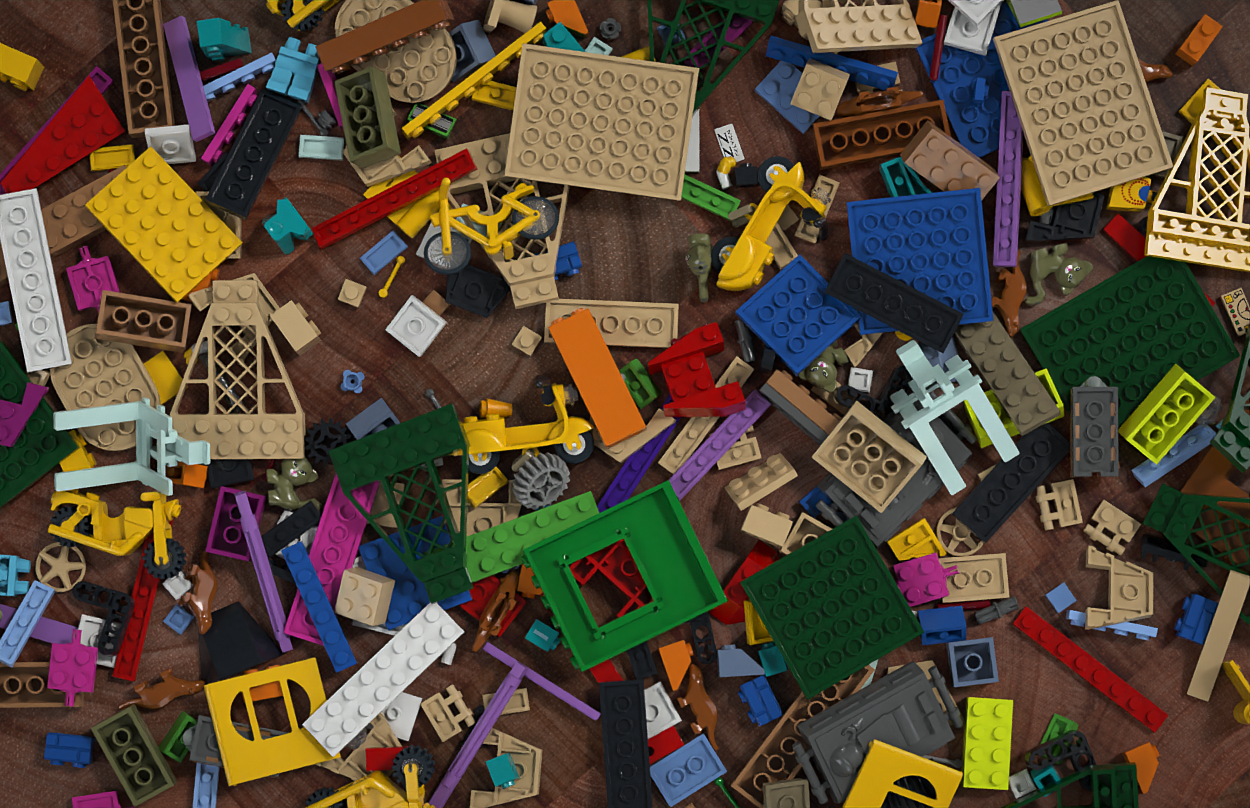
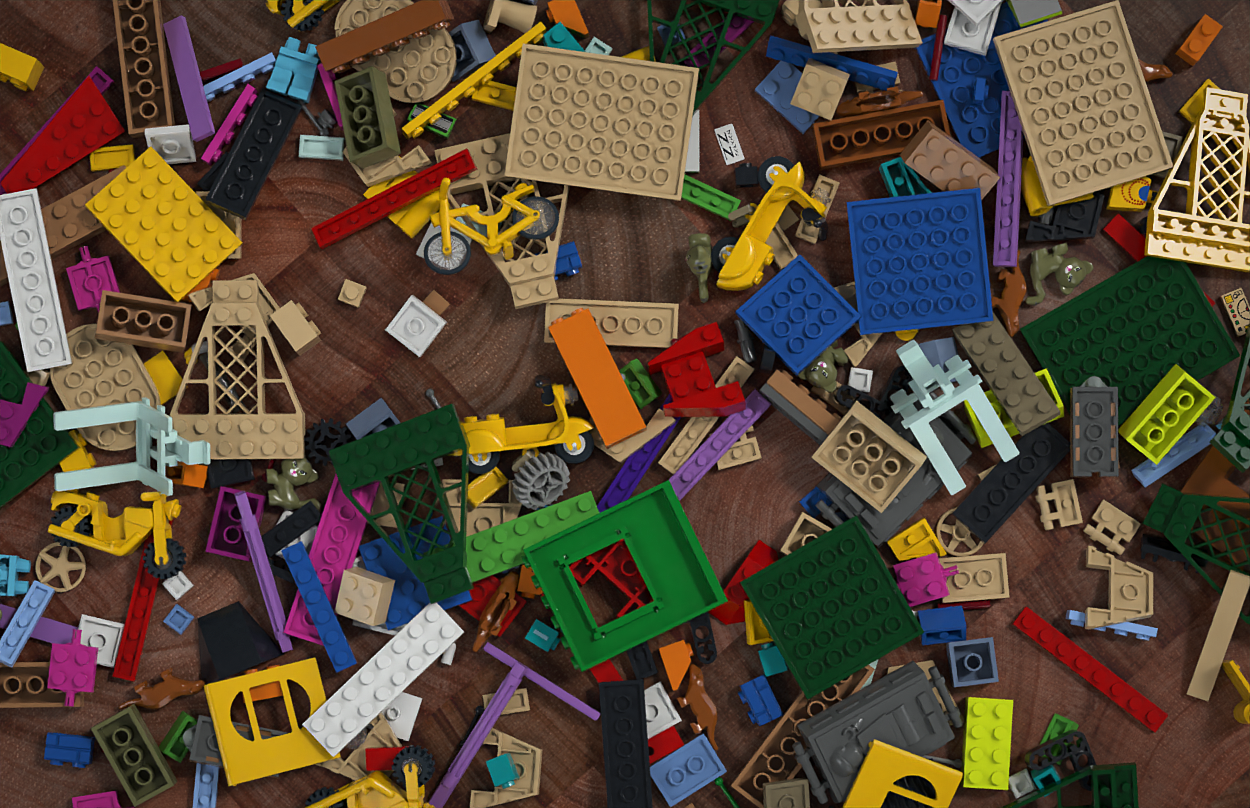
black beam [72,581,135,657] -> none
dark orange animal [178,548,217,635] -> none
teal wedge [197,18,252,62] -> none
teal piece [262,197,313,255] -> none
medium blue plate [341,370,365,394] -> none
medium blue tile [360,230,408,276] -> none
yellow hinge [379,256,405,298] -> none
tan plate [420,685,476,742] -> none
black wing [445,237,517,318] -> none
light orange cone [479,398,512,419] -> none
tan plate [512,326,542,357] -> none
dark grey plate [600,18,621,39] -> none
arm [716,156,736,190] -> none
sand blue slope [717,645,765,677] -> none
tan plate [724,453,798,511] -> none
tan brick [740,503,793,548] -> none
black plate [824,253,964,353] -> none
dark grey axle [975,596,1019,624] -> none
medium blue tile [1045,582,1077,613] -> none
orange slope [1122,742,1159,794] -> none
blue brick [1174,594,1218,645] -> none

